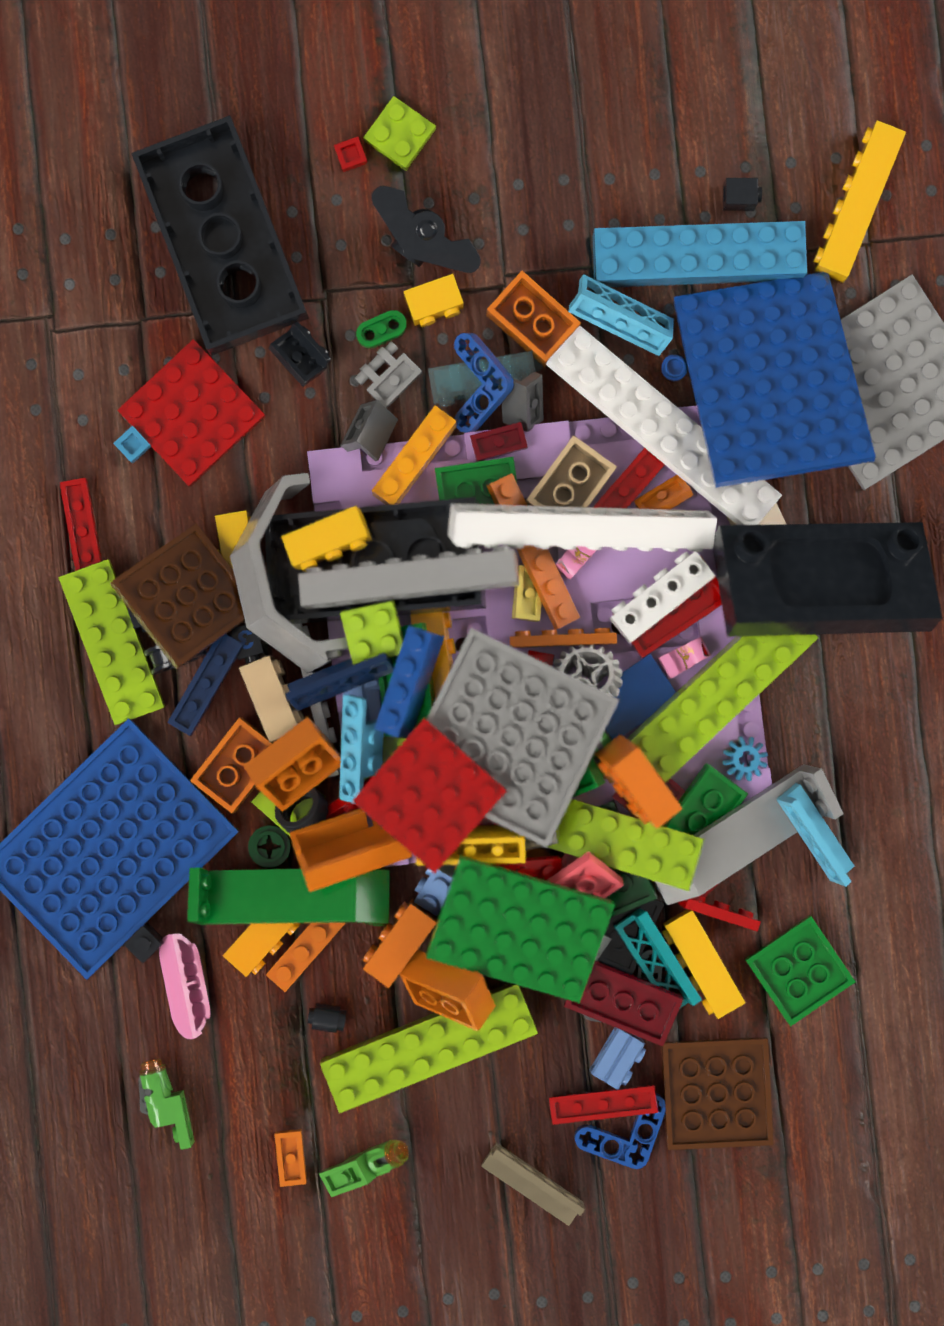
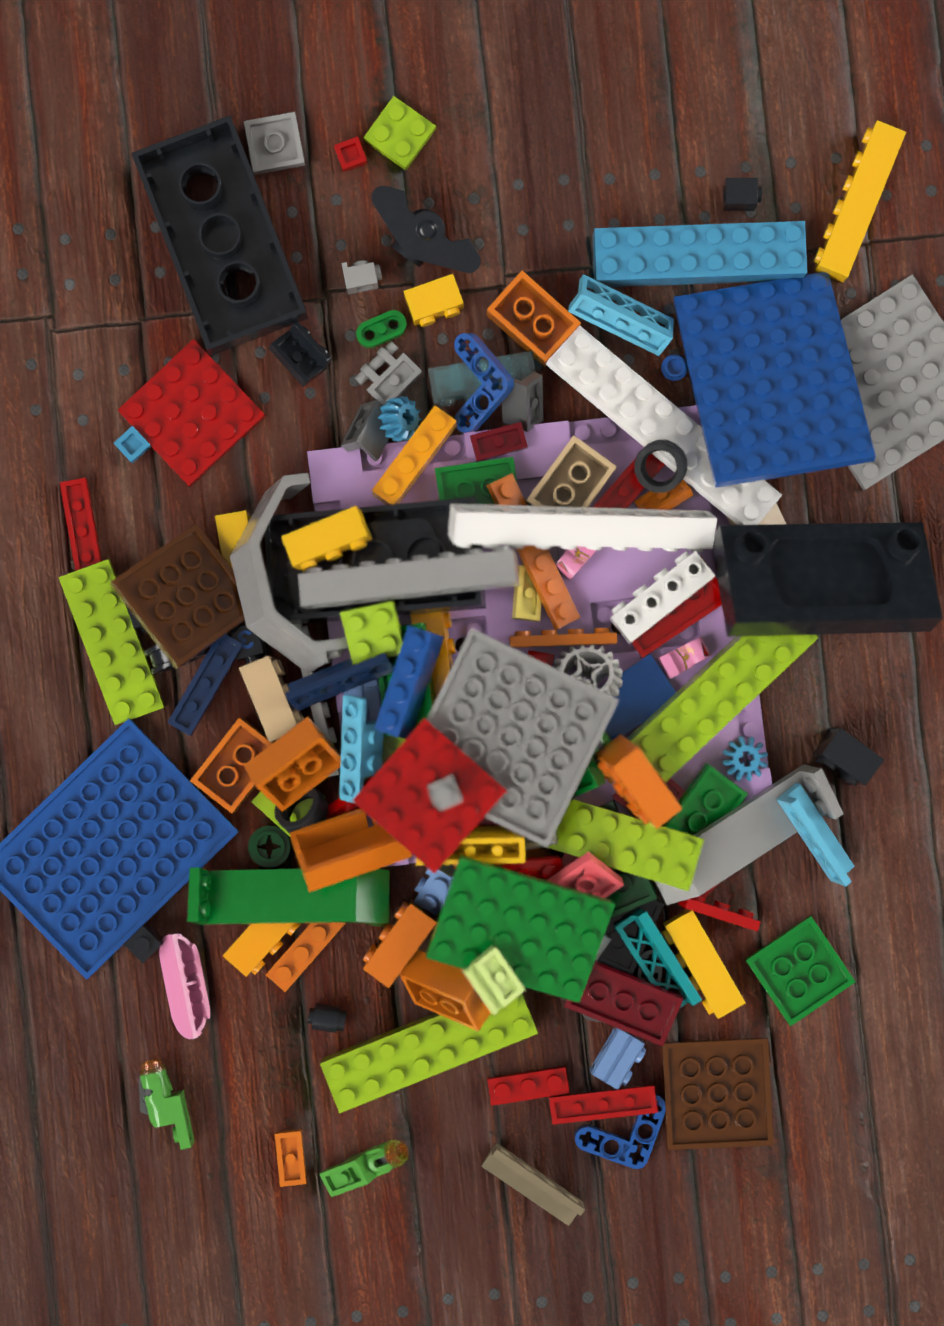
none -> light grey plate [244,112,305,175]
none -> light grey brick [342,260,382,295]
none -> dark azure gear [377,396,423,442]
none -> light grey brick [427,774,464,811]
none -> yellowish green plate [462,946,525,1015]
none -> red plate [487,1066,570,1106]
none -> black tyre [634,440,687,493]
none -> black brick [813,728,884,786]

